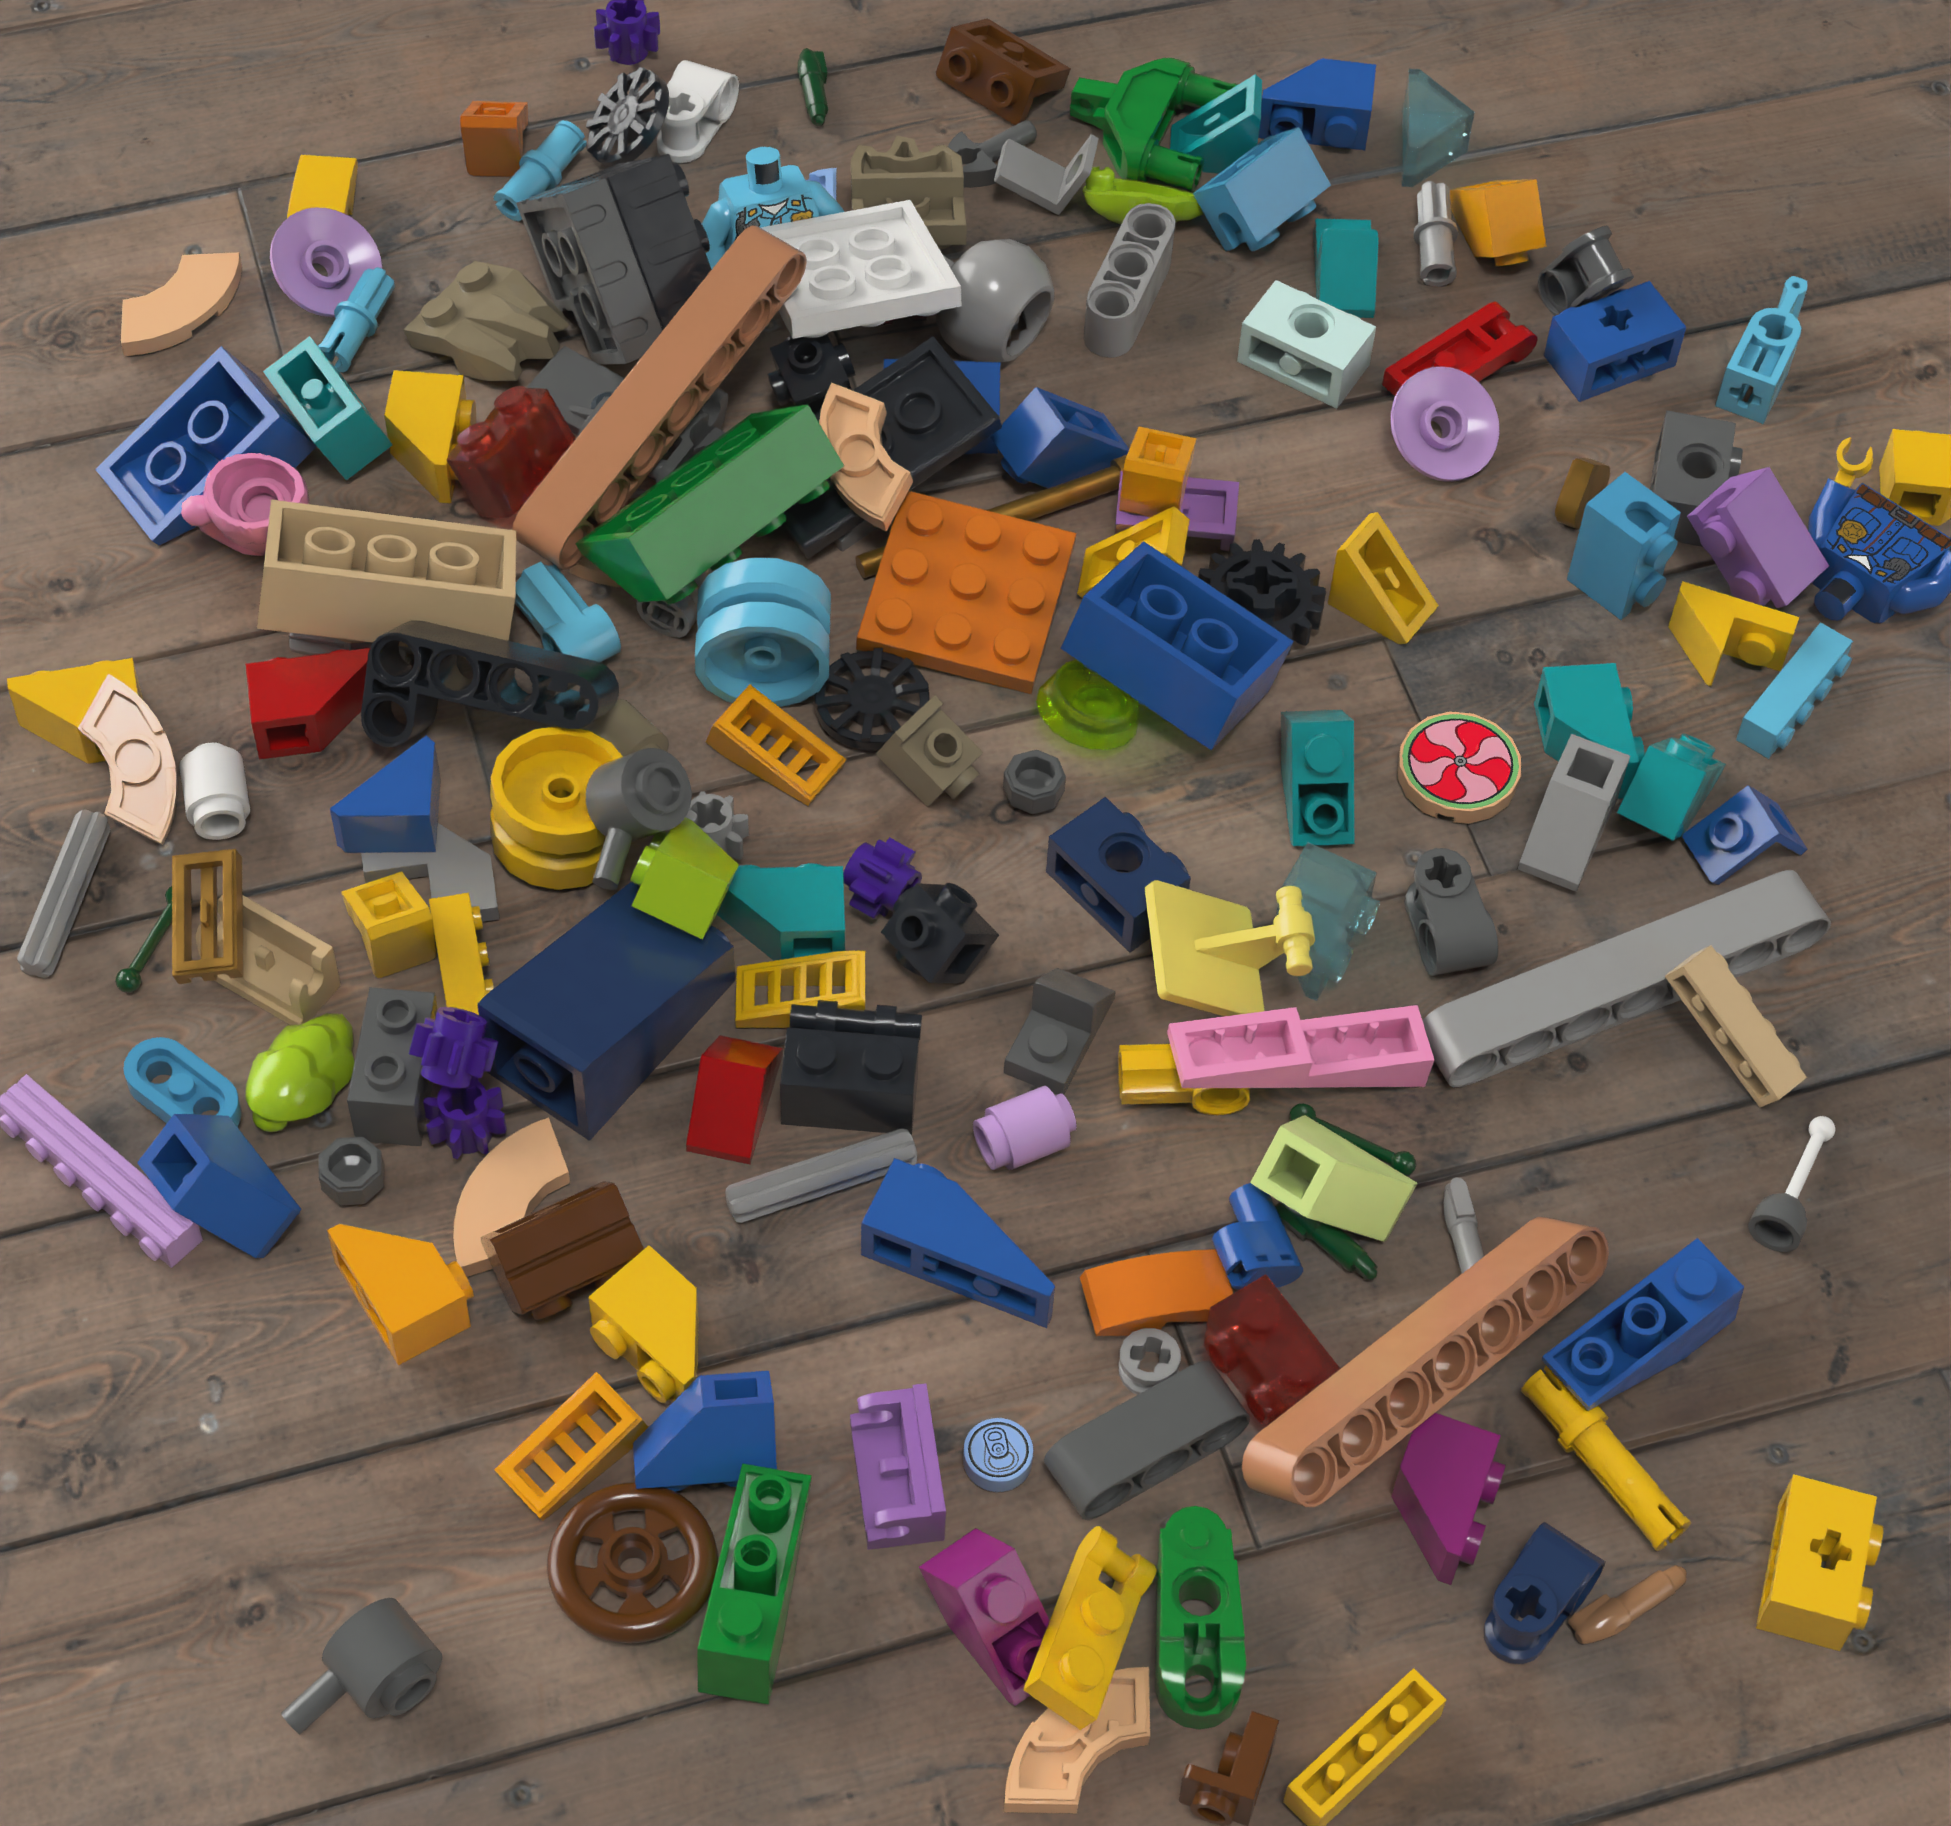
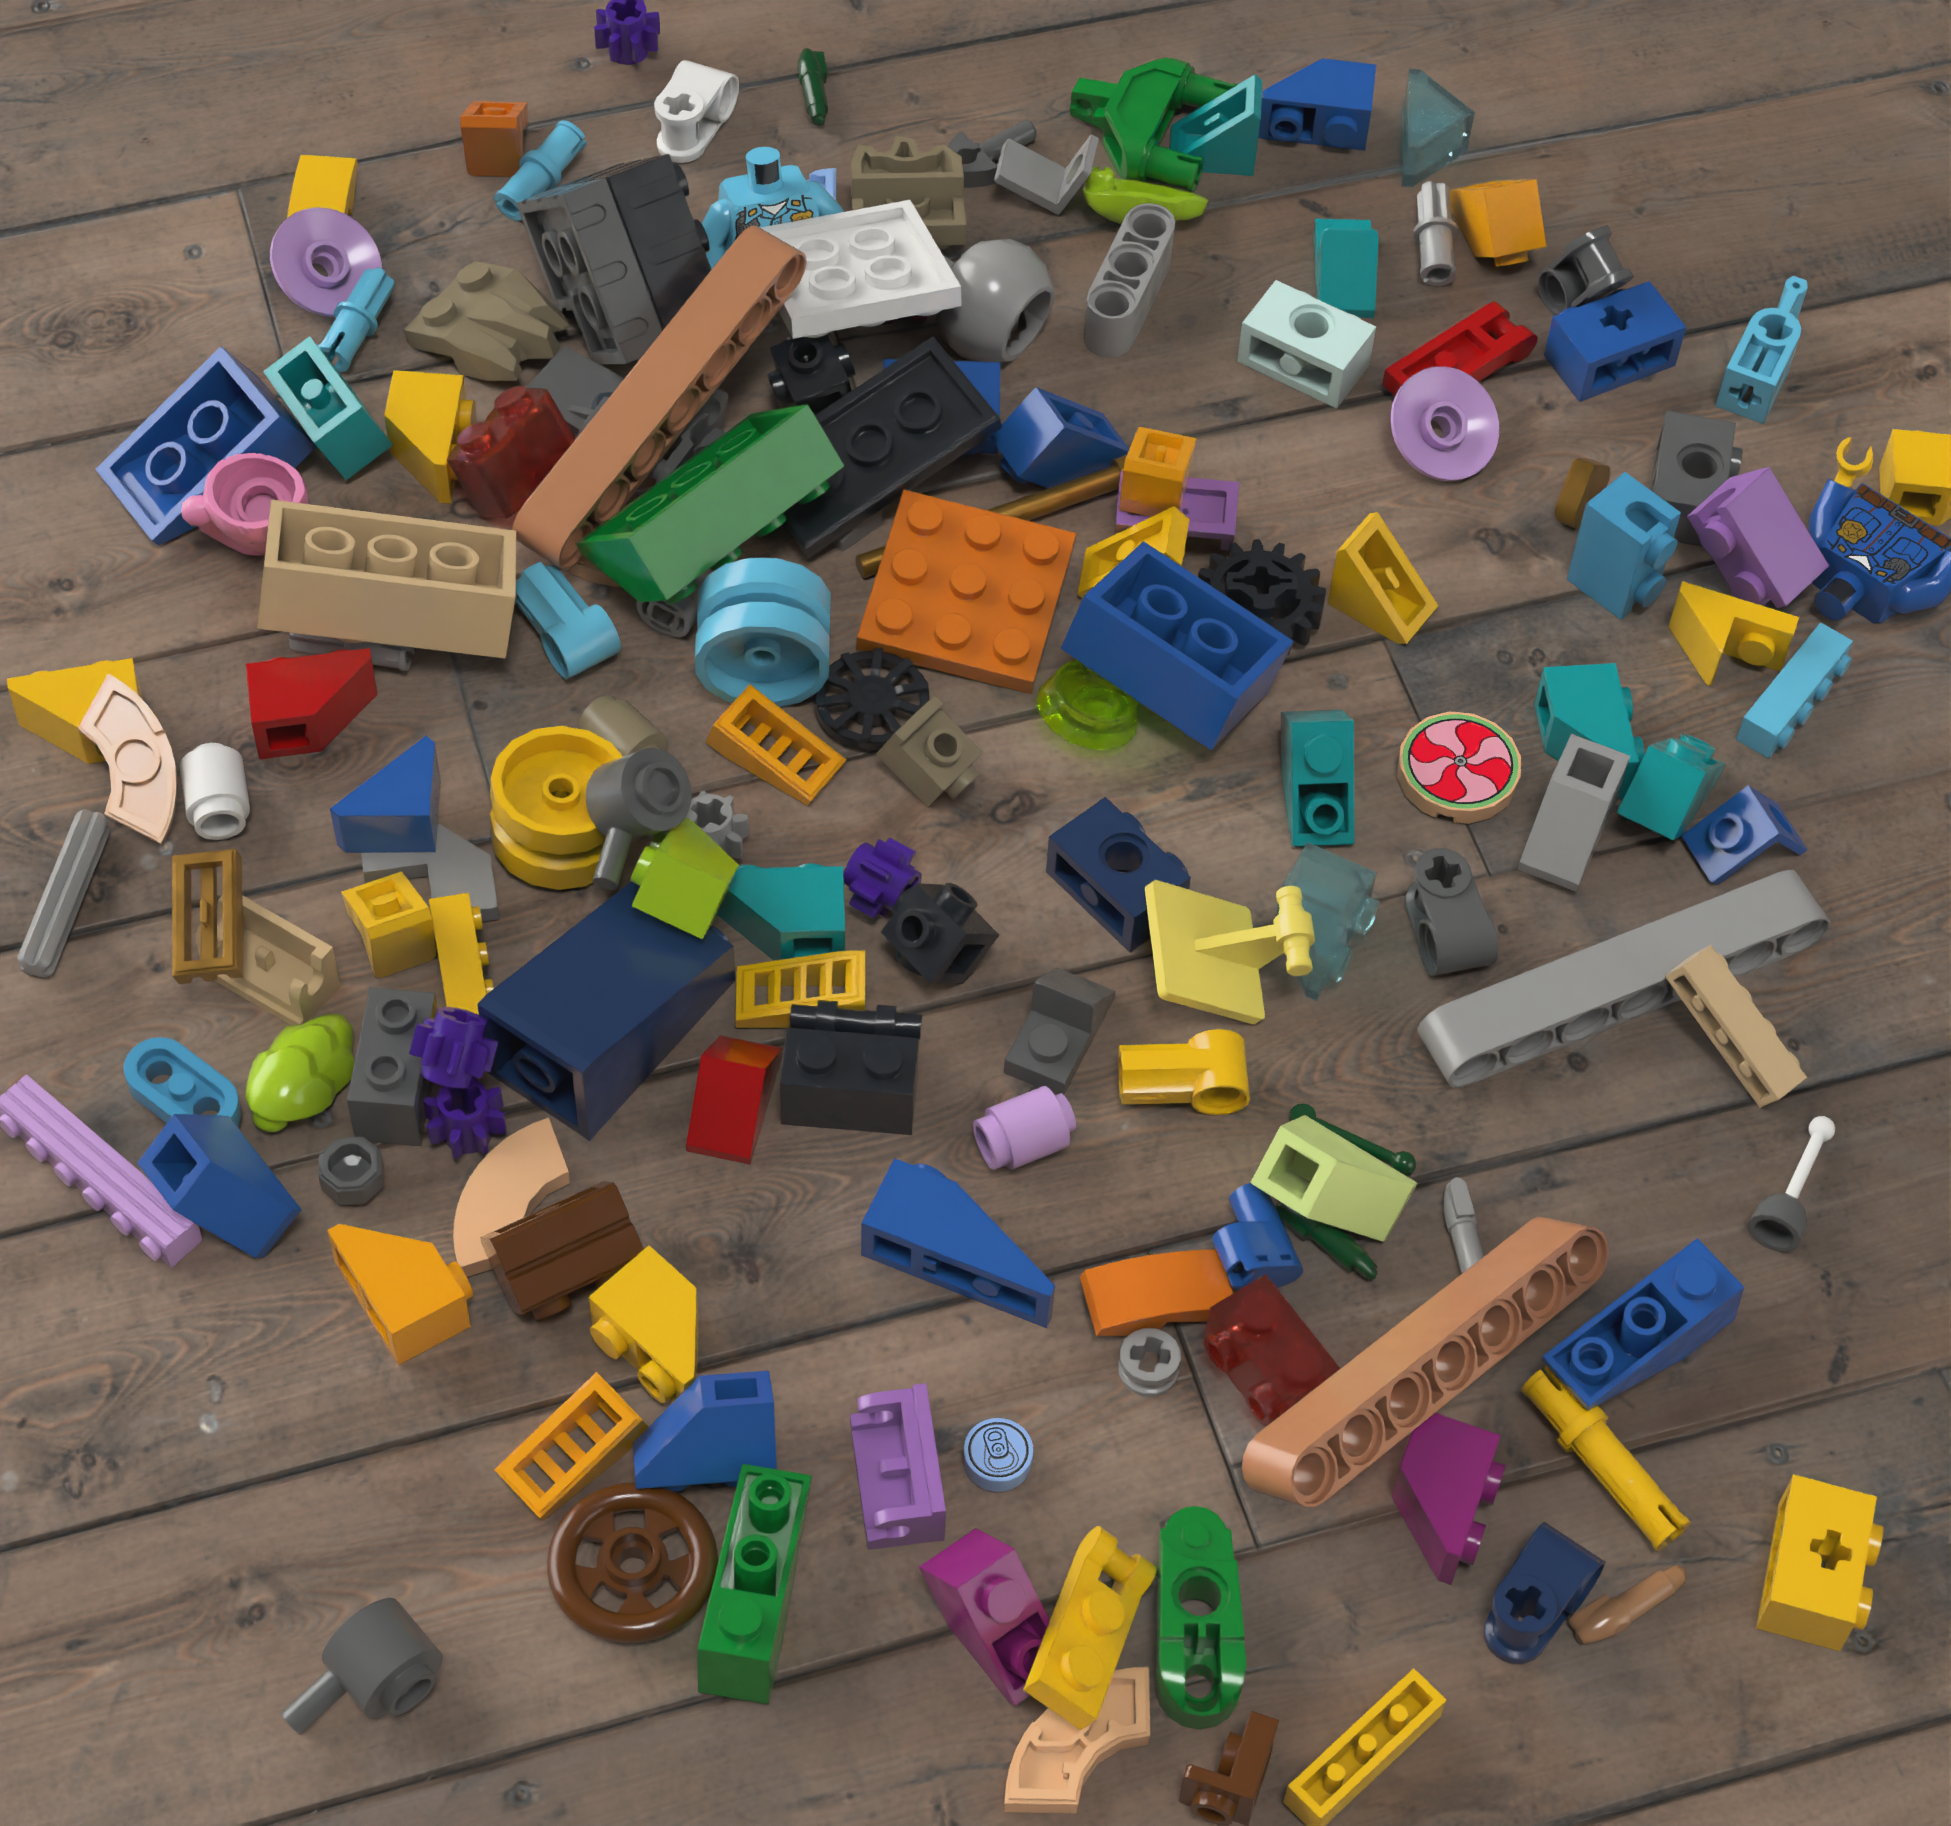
dark green hinge [115,886,192,993] -> none
light nougat tile [121,252,242,356] -> none
black beam [361,620,619,747] -> none
black wheel [586,67,669,167] -> none
light grey axle [725,1129,917,1223] -> none
light nougat tile [819,383,913,531] -> none
reddish brown bracket [936,18,1071,125] -> none
dark grey tile [1003,749,1066,814] -> none
dark grey beam [1044,1361,1250,1520] -> none
bright pink slope [1167,1005,1434,1088] -> none
dark azure brick [1193,127,1331,251] -> none

